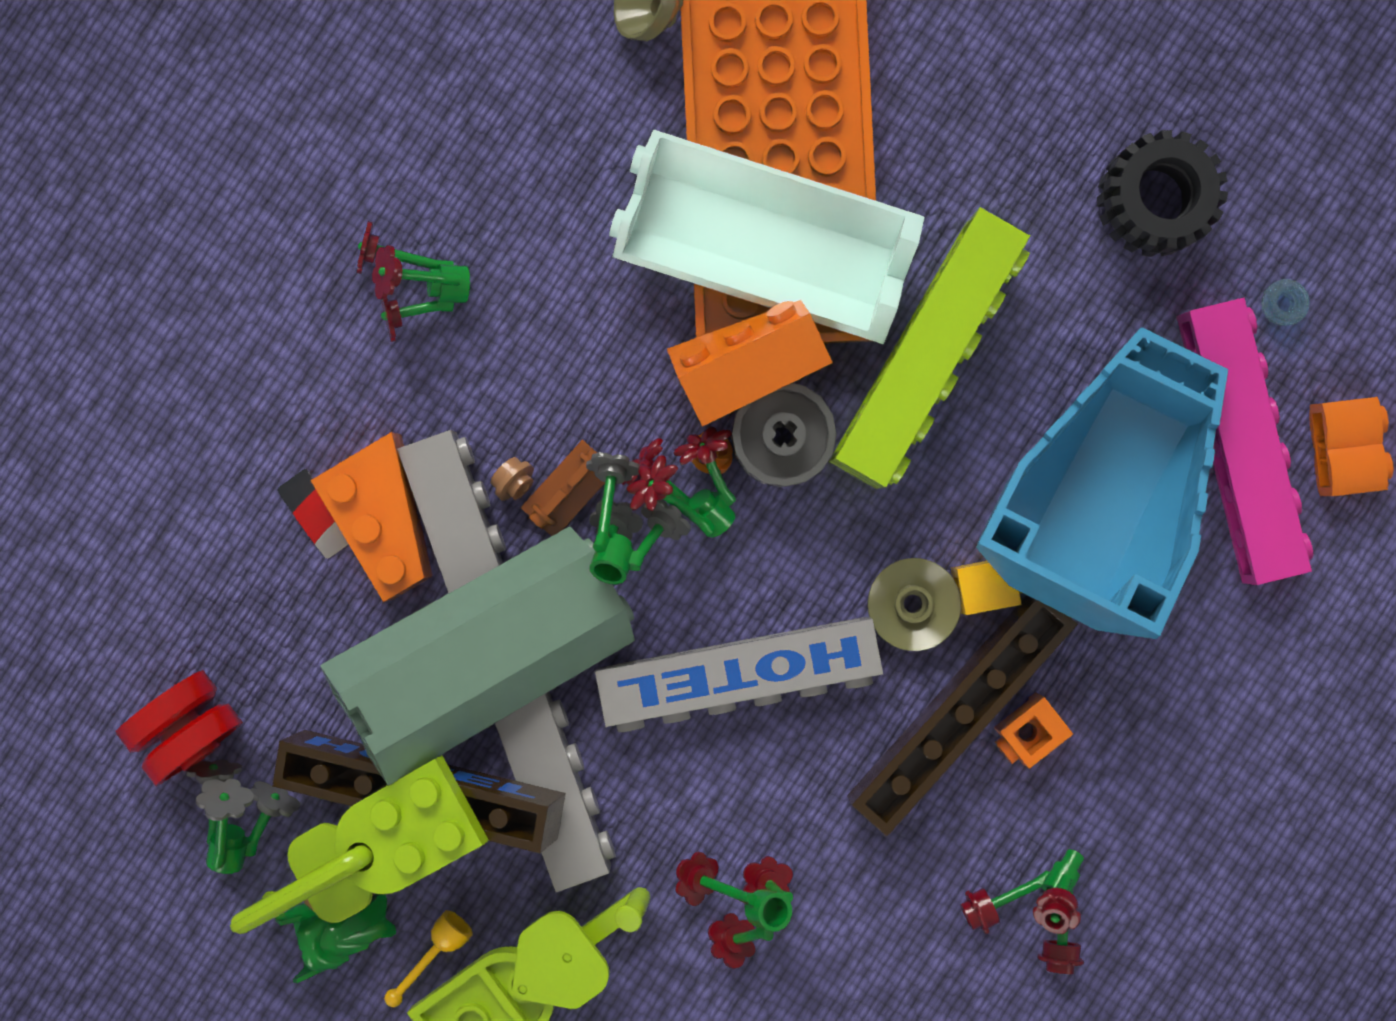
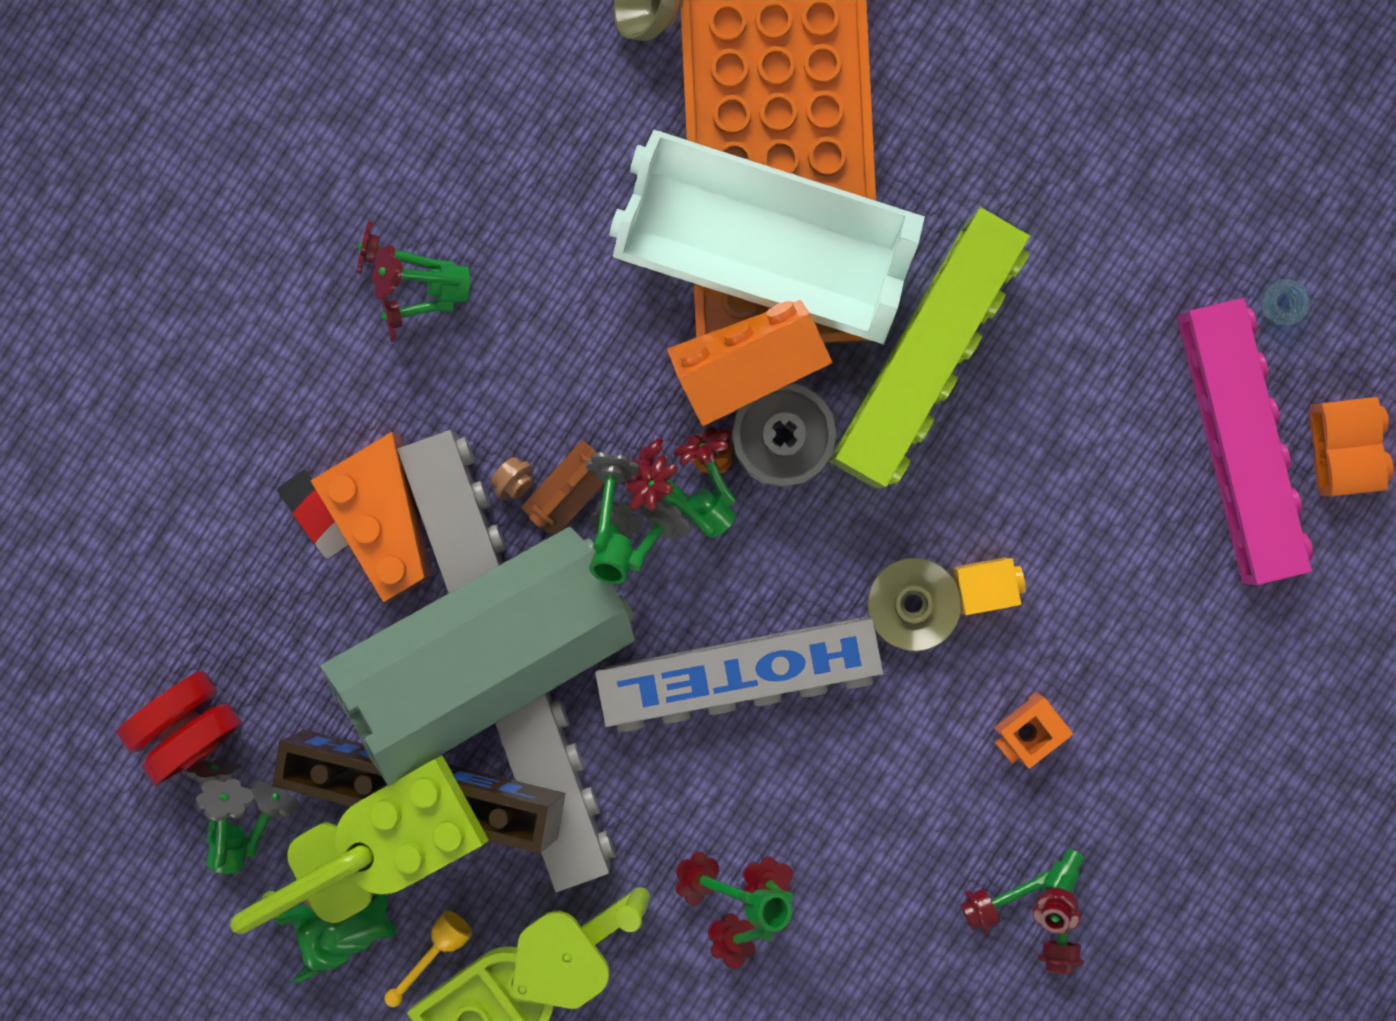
dark brown brick [847,595,1078,836] -> none
dark azure windscreen [976,327,1228,639] -> none
black tyre [1097,130,1228,257] -> none

